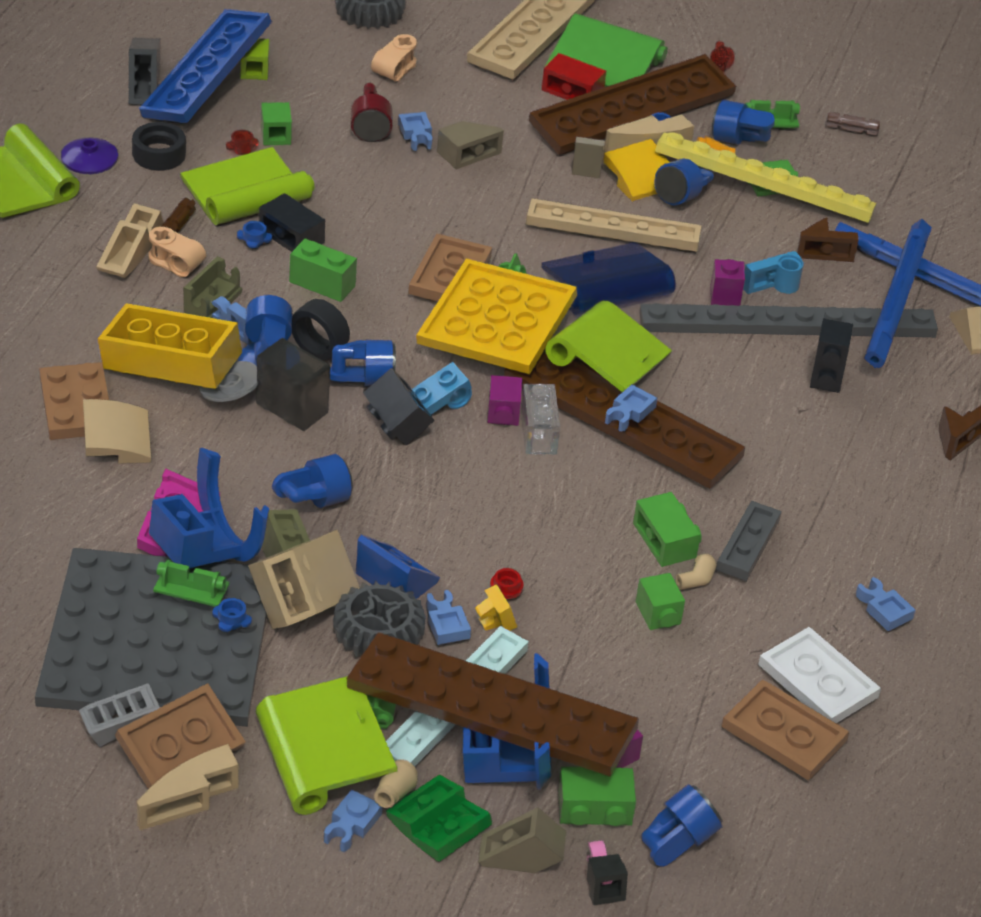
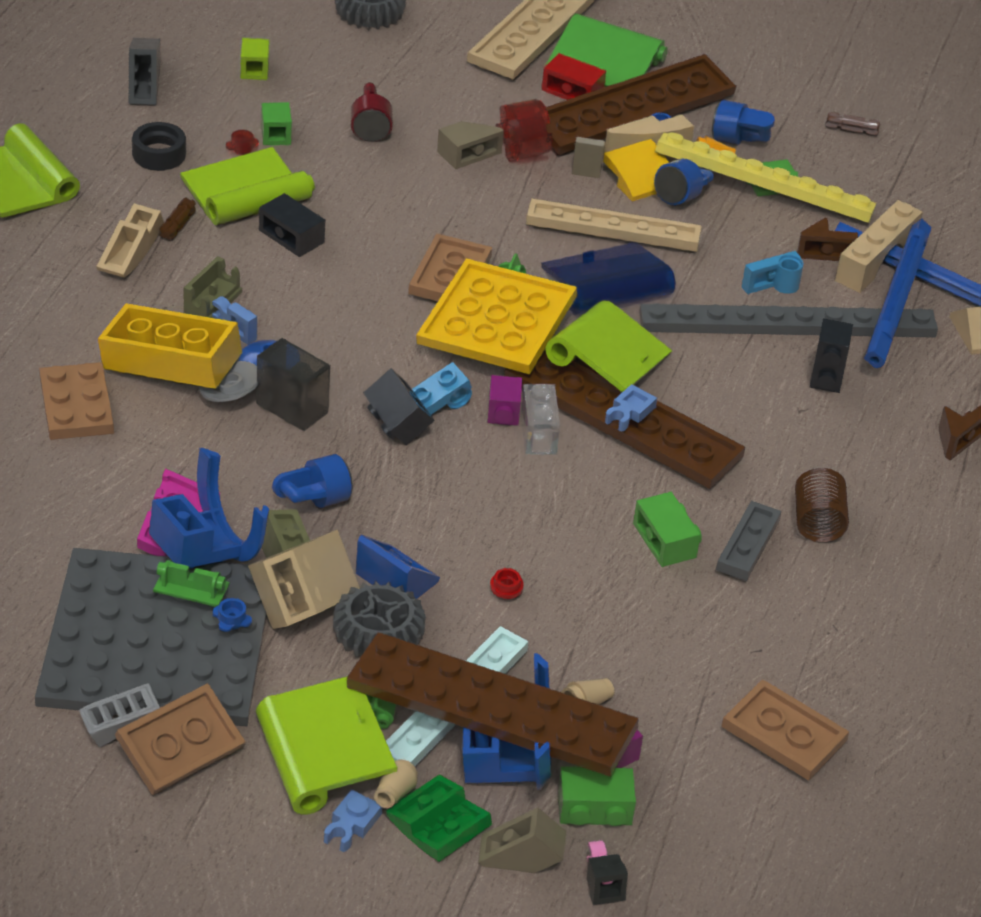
dark purple dish [61,138,118,174] -> none
tan slope [83,399,151,464] -> none
tan slope [137,744,239,830] -> none
blue plate [139,9,272,123] -> none
light nougat piece [148,227,206,277] -> none
blue plate [237,221,272,248] -> none
blue piece [245,295,293,363] -> none
bright green brick [289,239,357,302] -> none
black tyre [292,299,350,360] -> none
blue piece [327,340,396,386] -> none
light nougat piece [371,34,417,82] -> none
medium blue plate [398,112,432,151] -> none
medium blue plate [426,590,471,645] -> none
yellow tile [475,584,517,631] -> none
bright green brick [636,573,685,630] -> none
blue piece [641,784,723,866] -> none
tan arm [676,554,716,590] -> none
clear red plate [710,41,735,73] -> none
magenta brick [710,259,745,306] -> none
bright green hinge [745,100,800,129] -> none
white plate [758,627,881,723] -> none
medium blue plate [856,577,915,631] -> none
none -> clear red brick [495,99,553,161]
none -> tan cone [562,678,614,705]
none -> reddish brown piece [795,468,849,542]
none -> tan arch [835,200,923,293]

